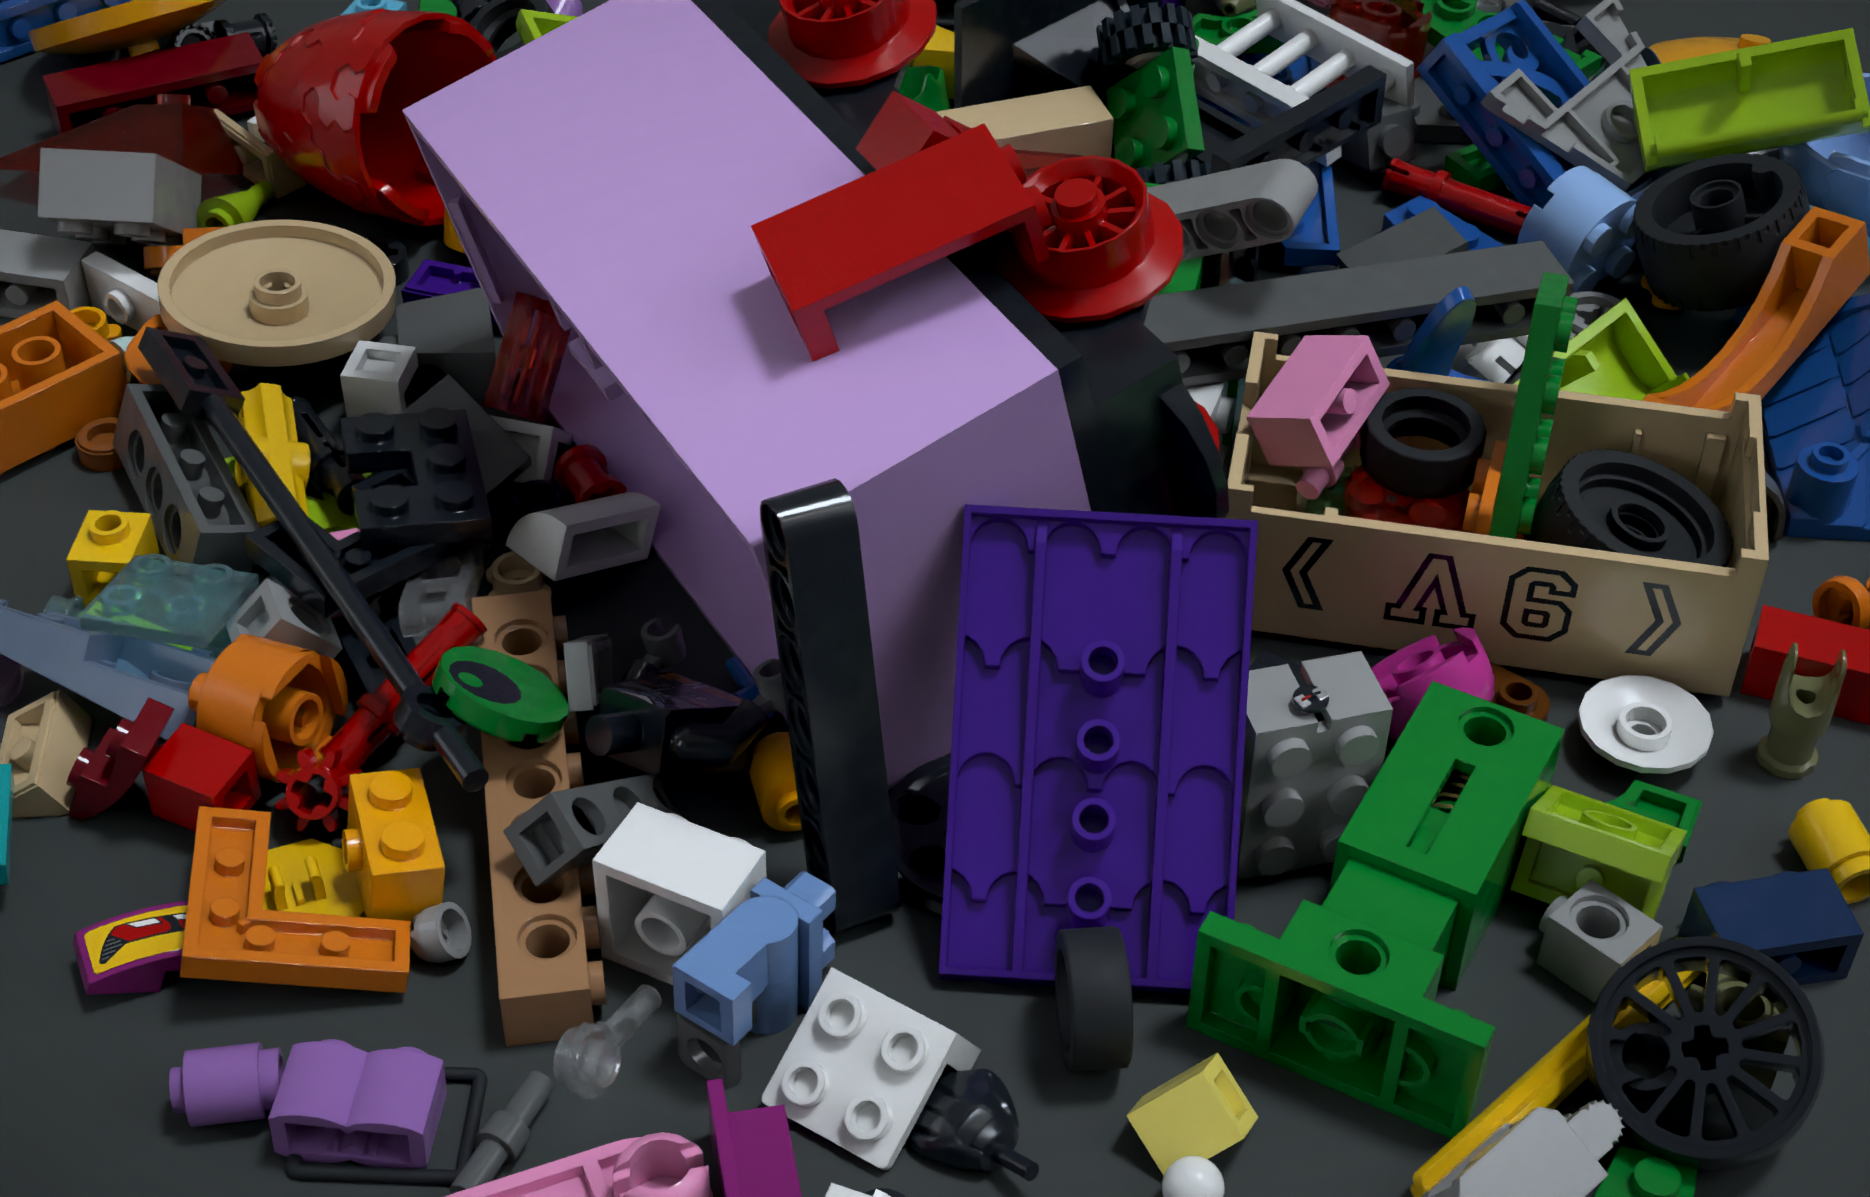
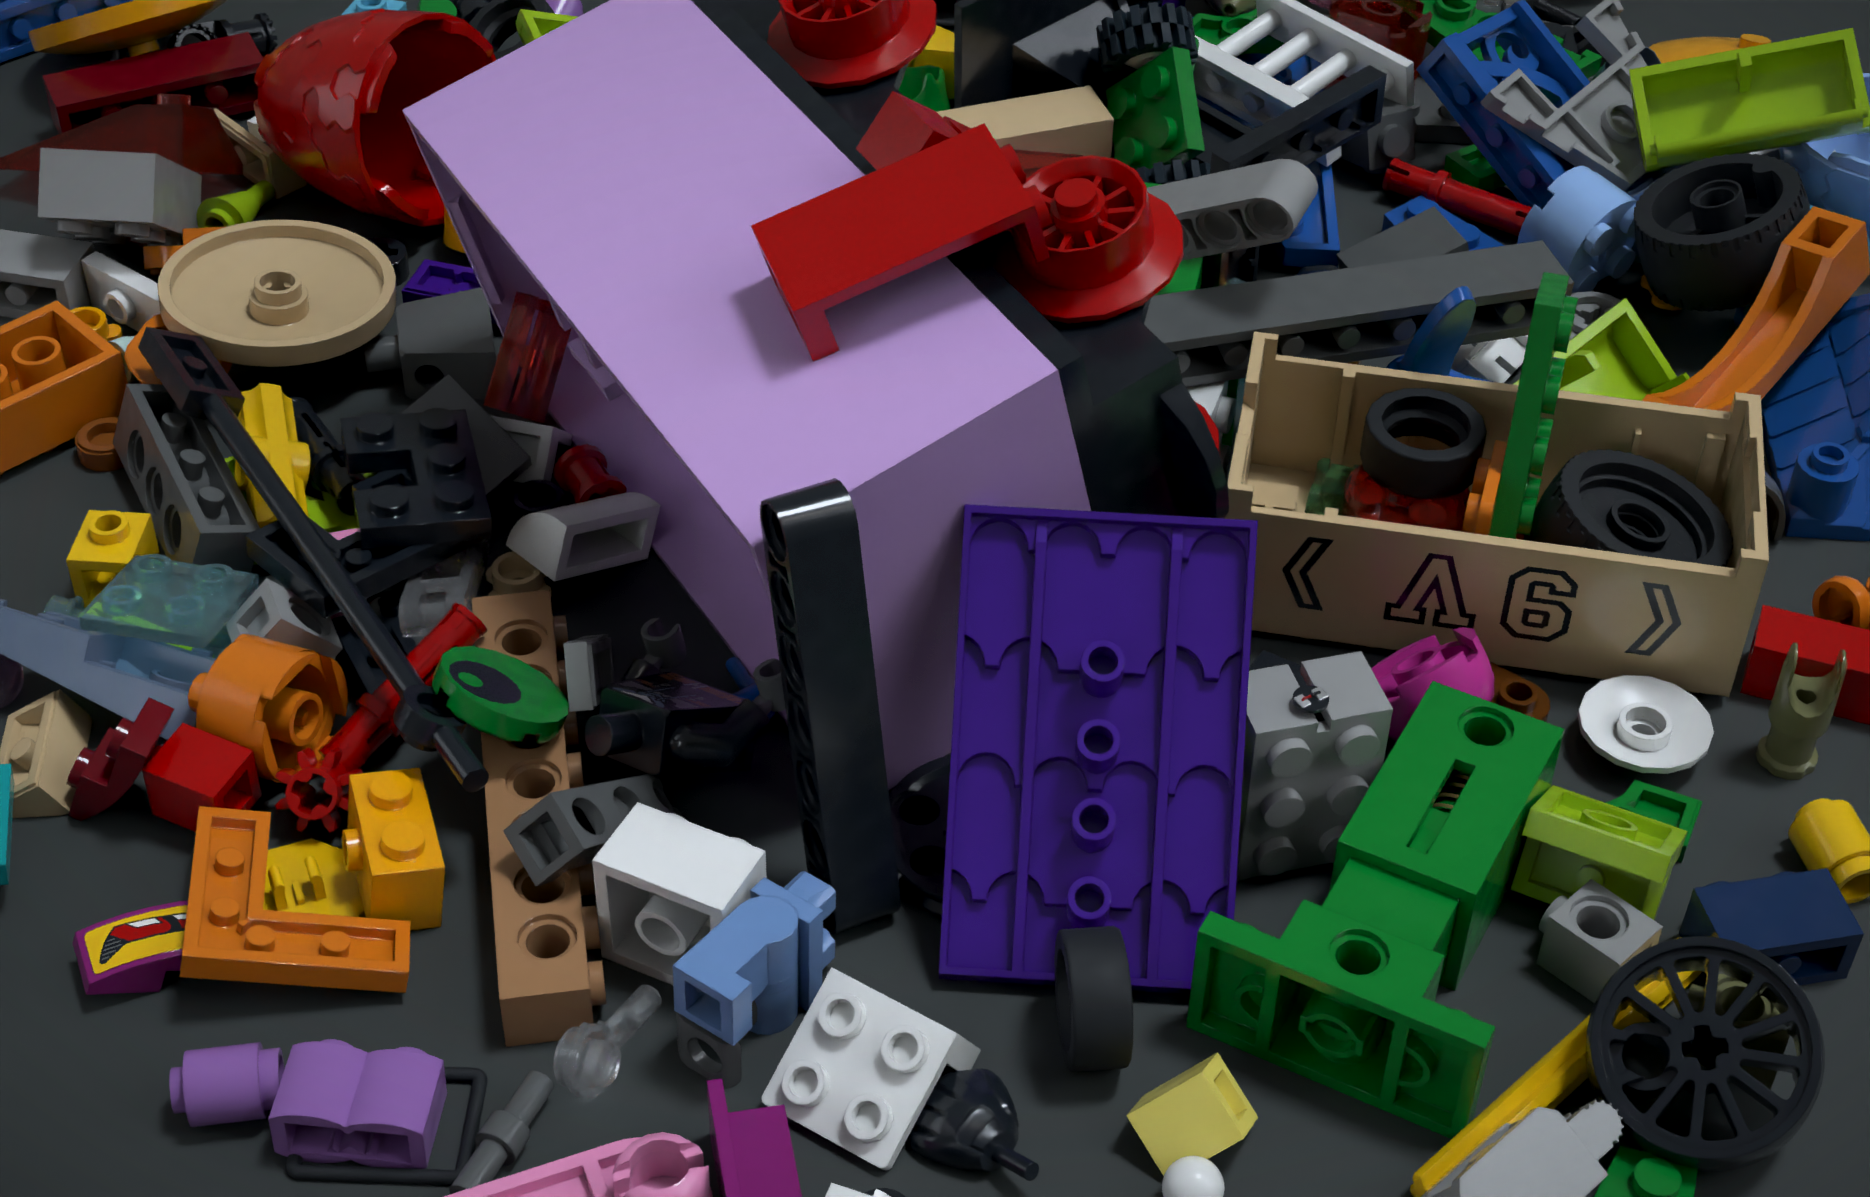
white panel [340,340,418,418] -> none
light grey hinge [410,902,472,963] -> none
light orange brick [748,732,802,832] -> none
bright pink brick [1246,335,1390,500] -> none

